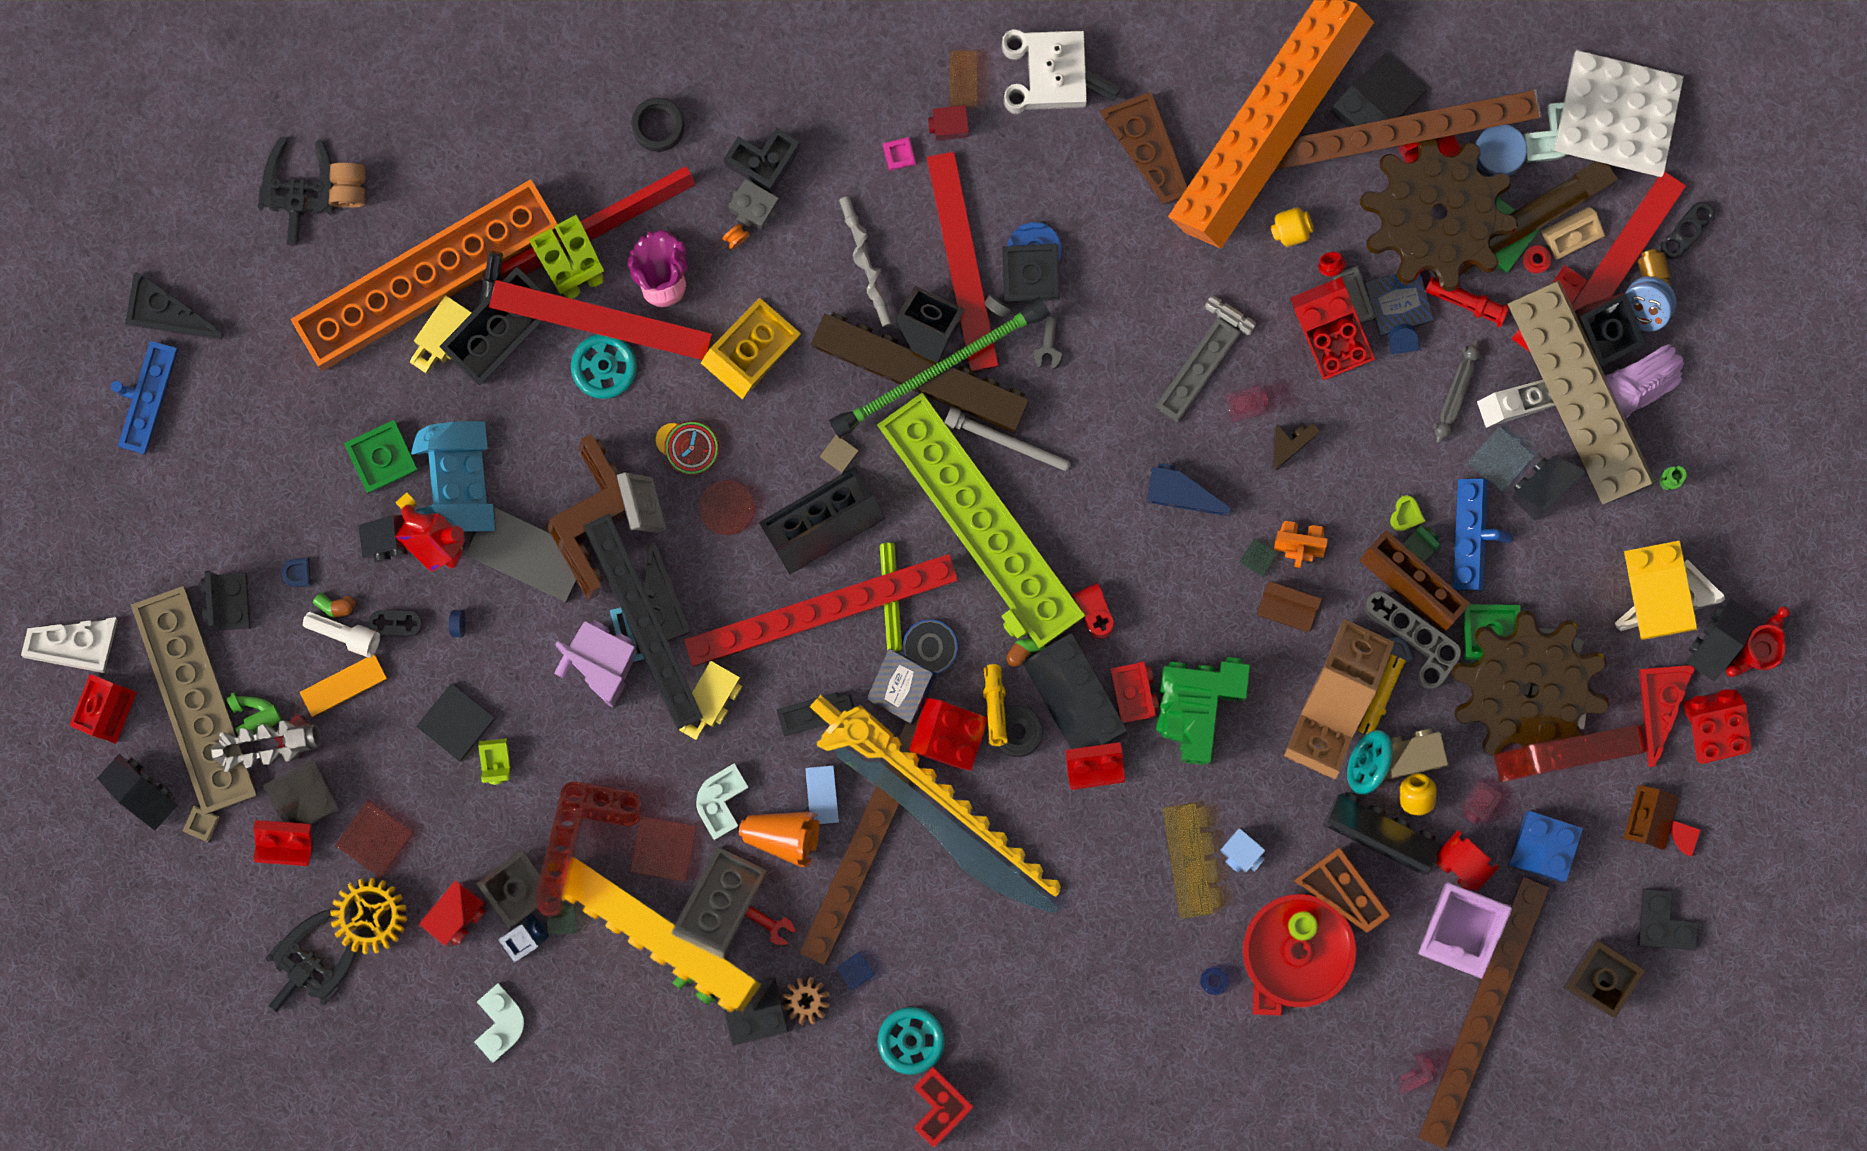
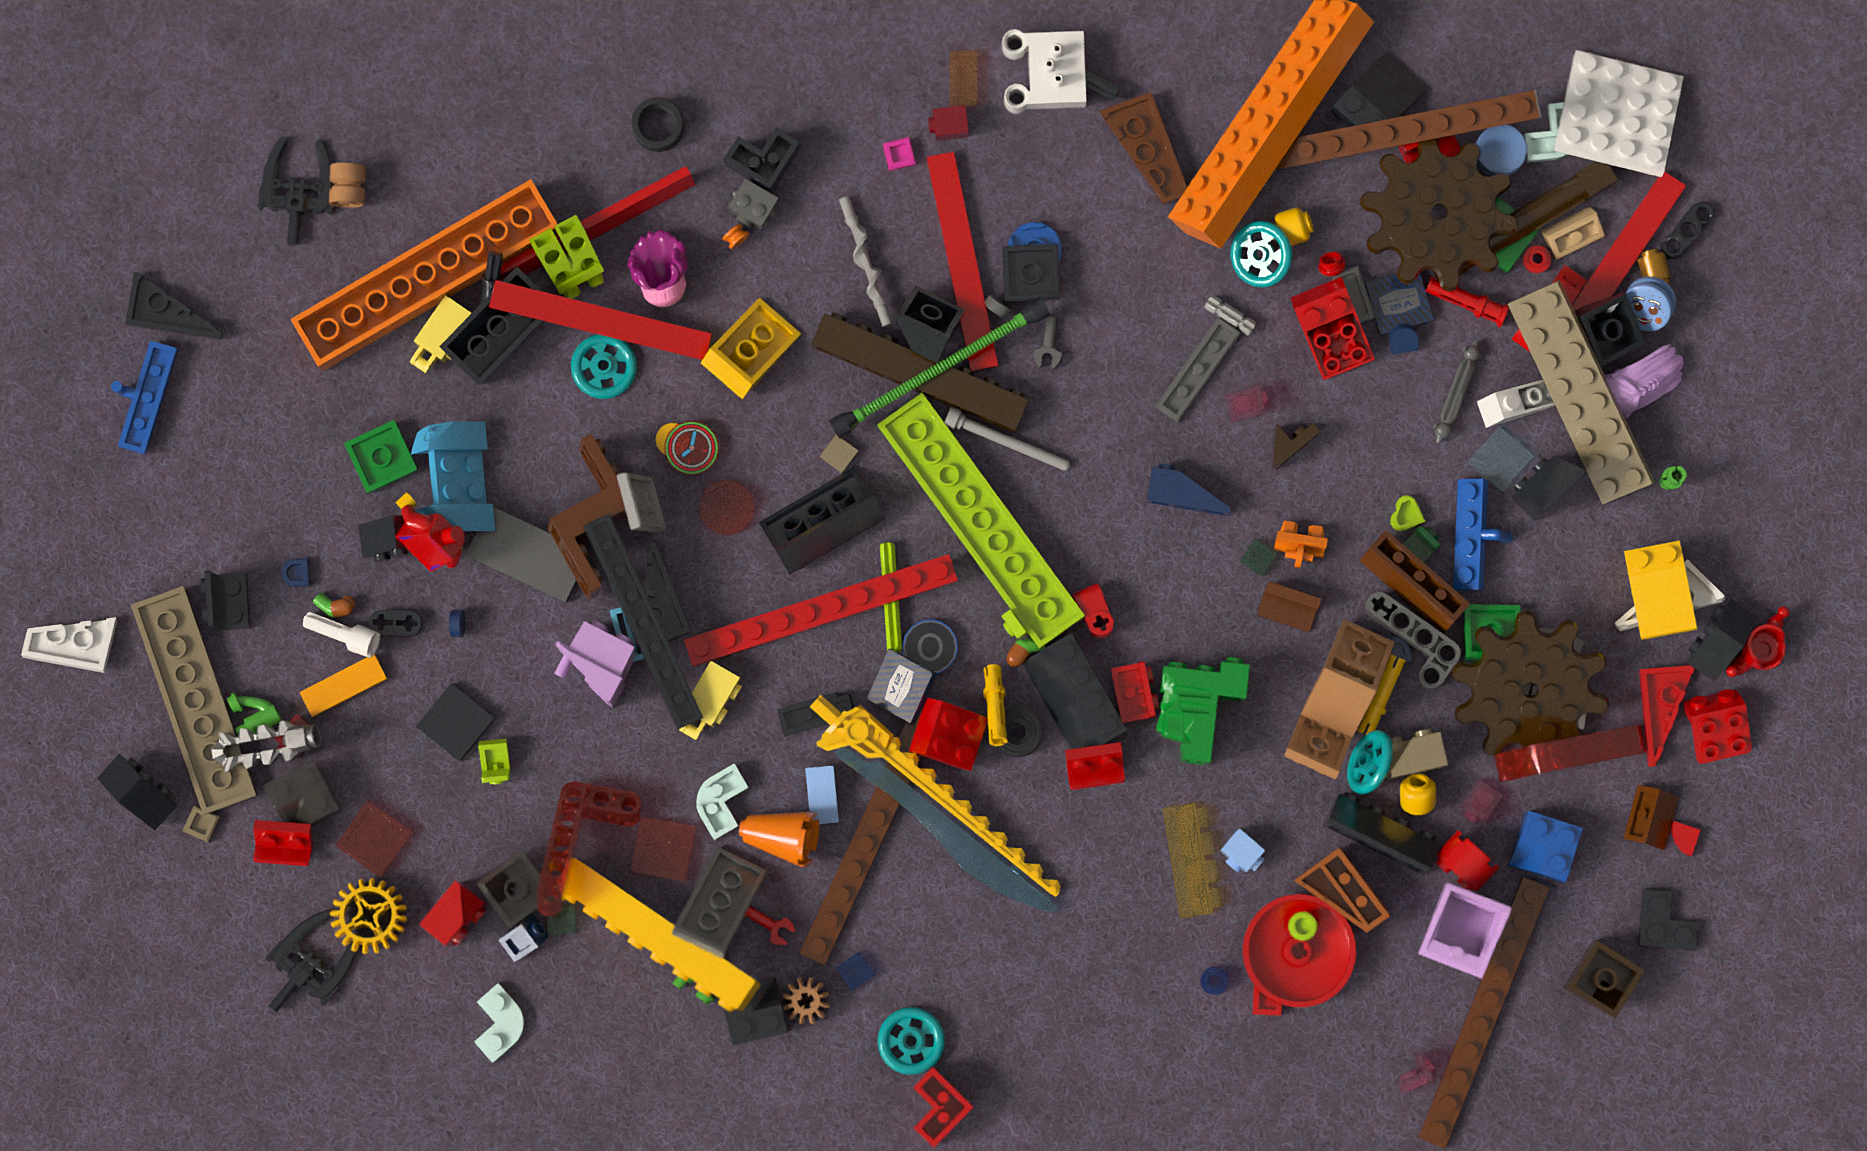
red bracket [69,674,137,744] -> none
none -> teal plate [1230,221,1293,287]

